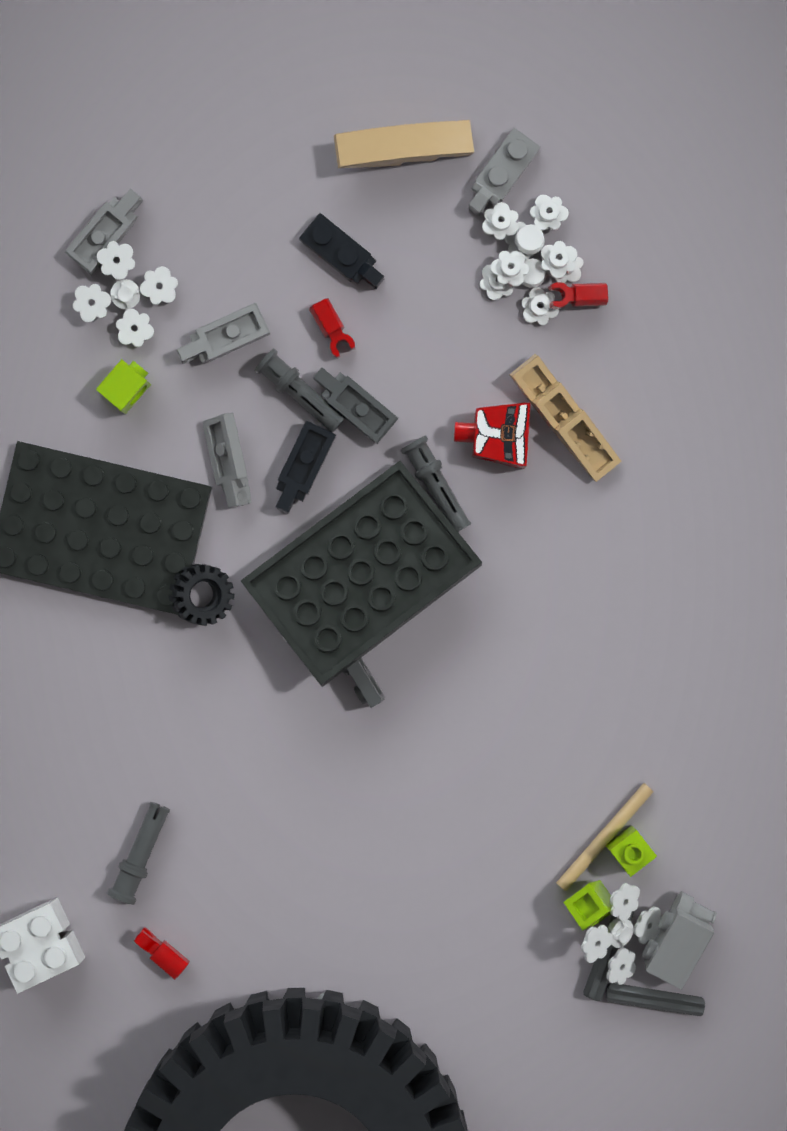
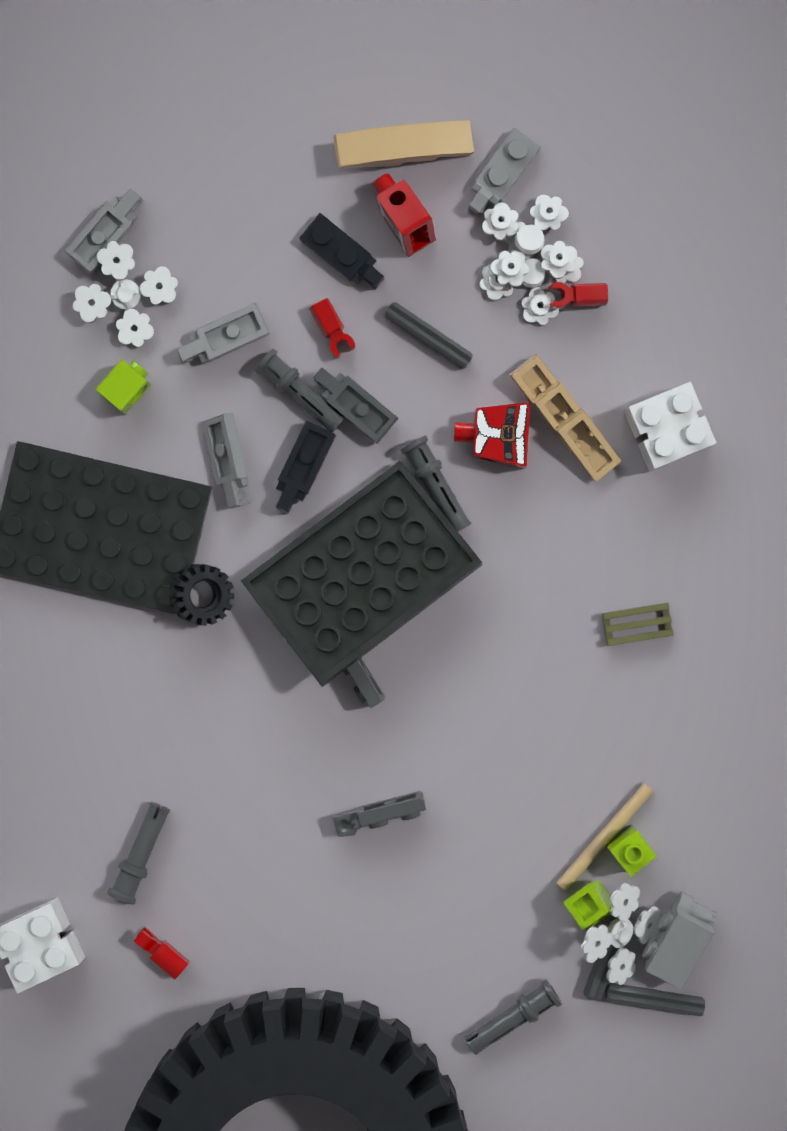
none -> dark grey hinge [333,791,426,837]
none -> red torso [373,174,436,257]
none -> dark grey axle [385,302,473,369]
none -> dark grey pin [464,979,562,1055]
none -> olive tile [602,603,674,646]
none -> white piece [624,381,717,472]

